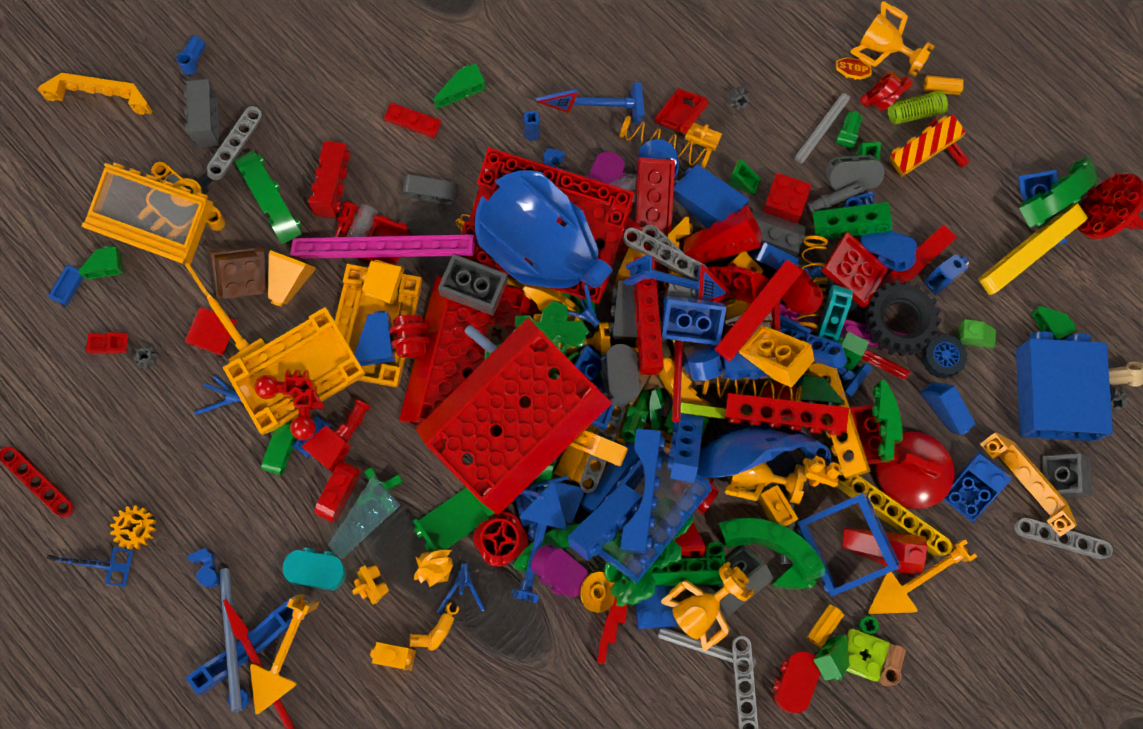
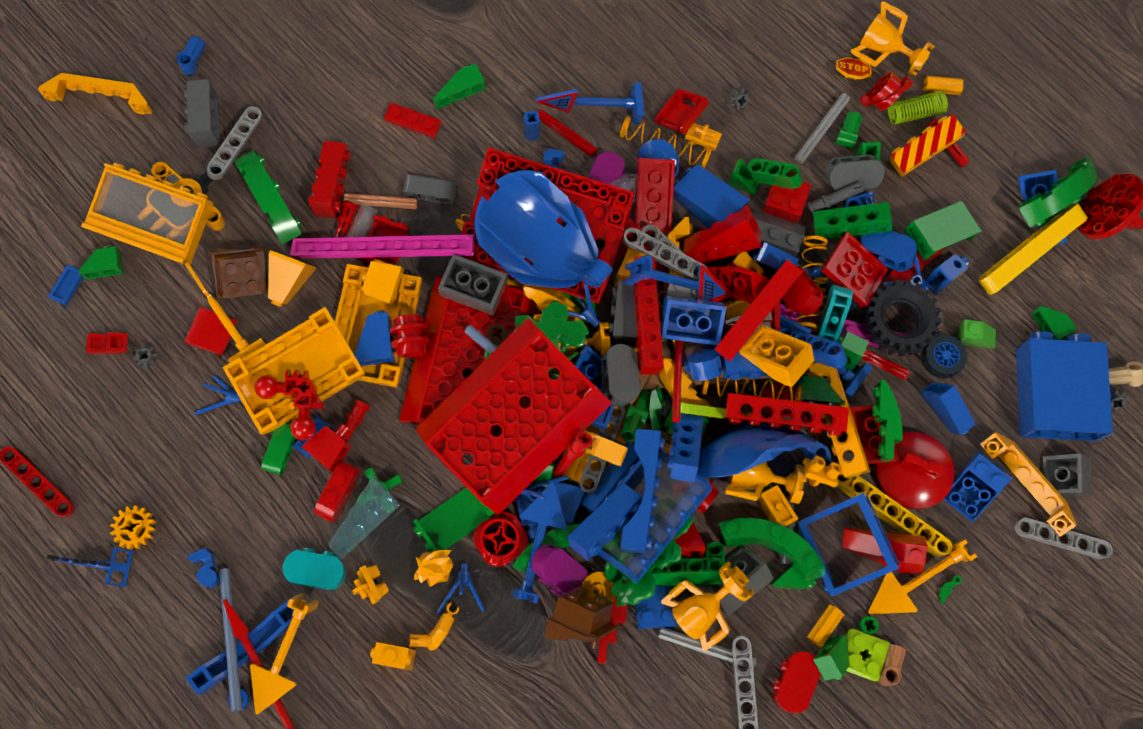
none -> nougat axle [344,193,417,209]
none -> red axle [537,109,597,157]
none -> reddish brown piece [544,586,619,649]
none -> red pin [553,431,593,477]
none -> green beam [748,158,803,189]
none -> blue plant [884,256,929,290]
none -> green panel [904,201,982,261]
none -> green piece [938,575,962,604]

